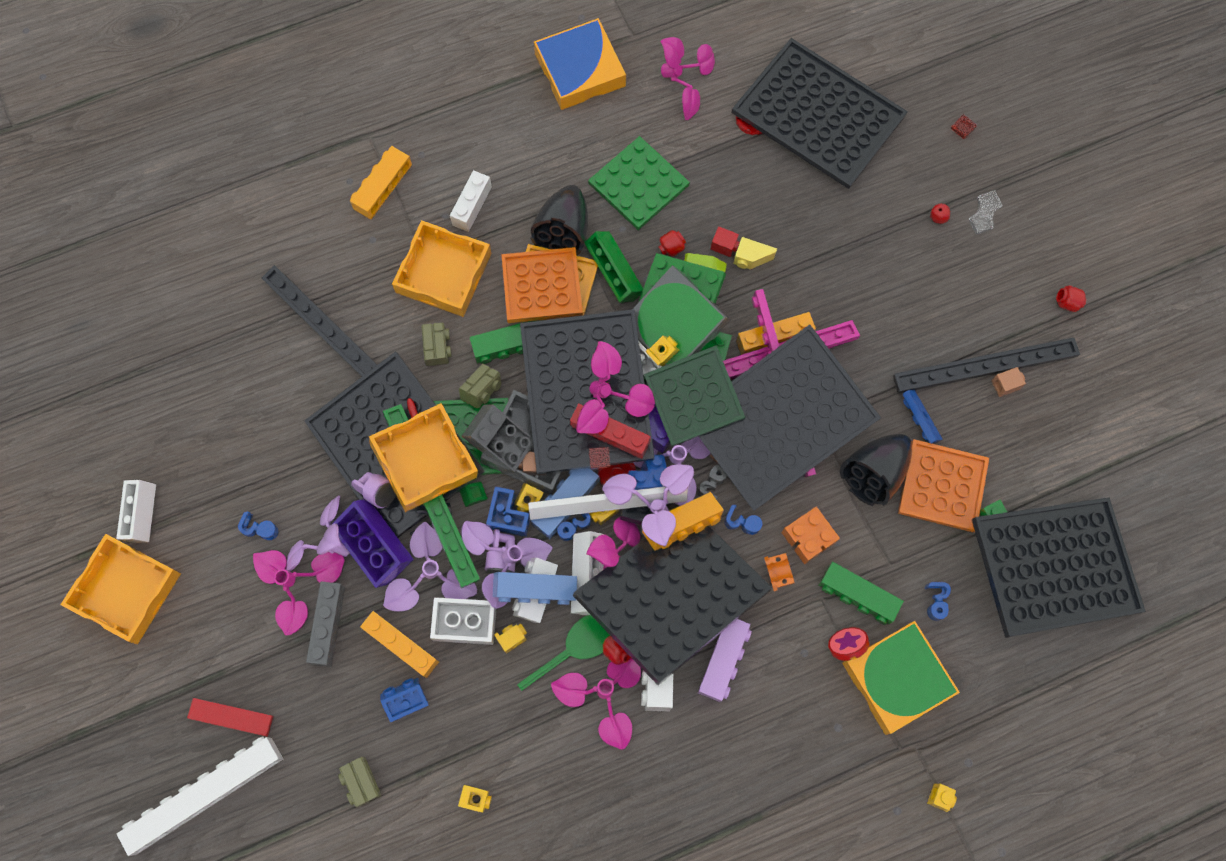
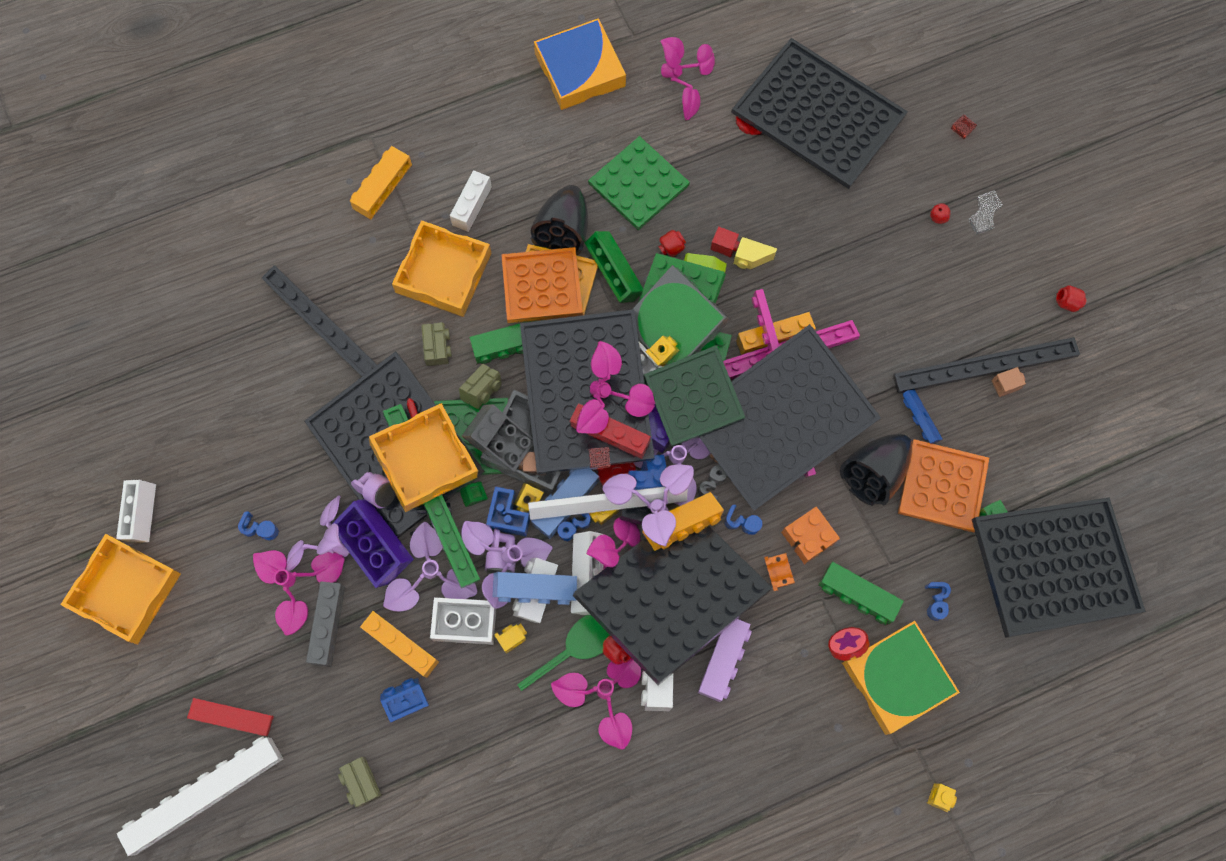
yellow brick [458,785,492,813] -> none

